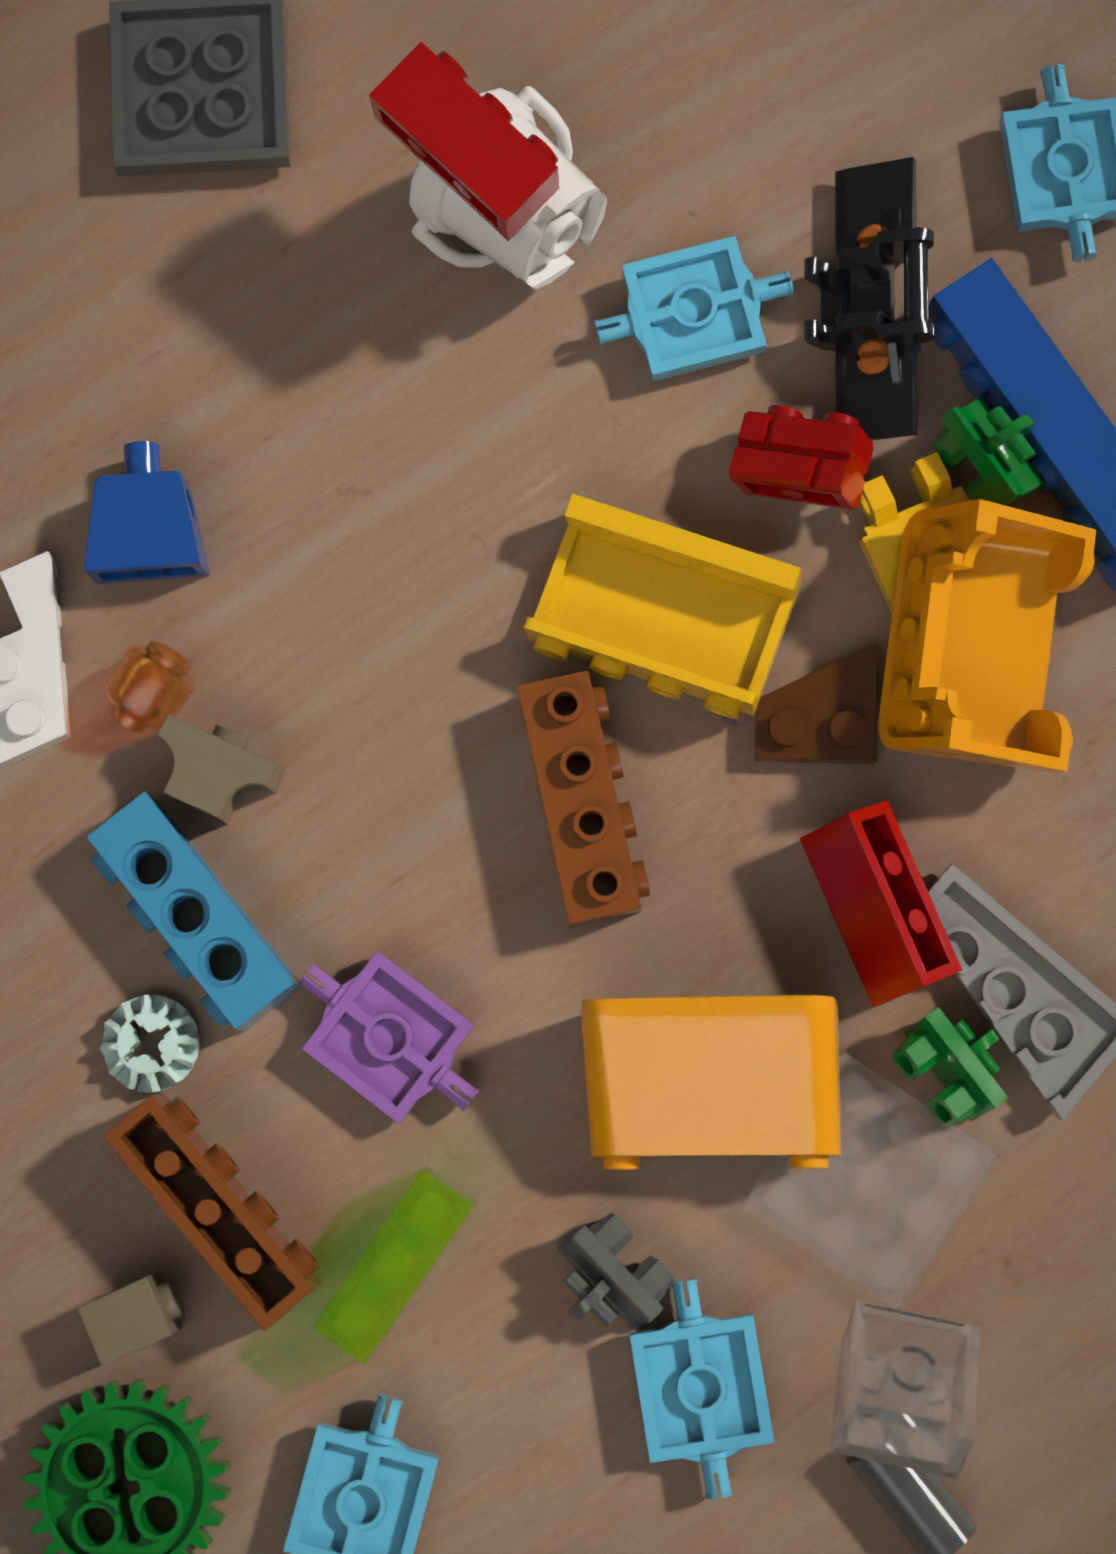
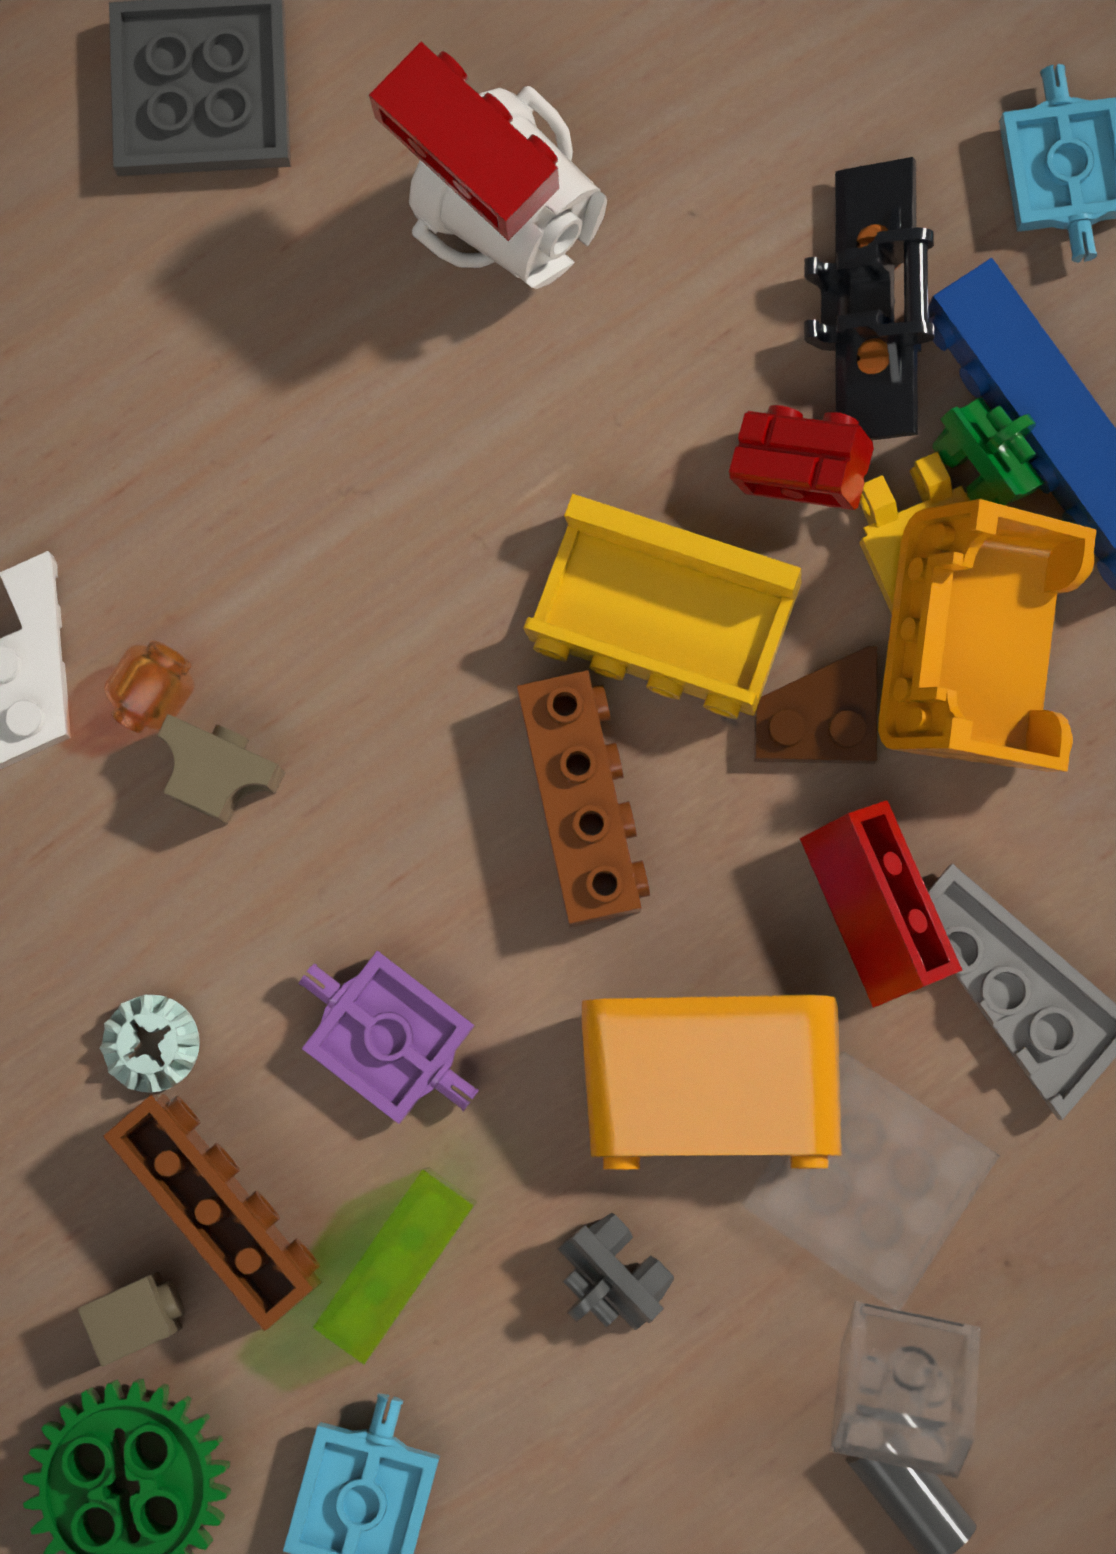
blue torso [84,441,209,584] -> none
dark azure brick [87,791,301,1031] -> none
medium azure plate [594,236,794,382] -> none
medium azure plate [629,1278,775,1500] -> none
green hips [891,1007,1008,1128] -> none

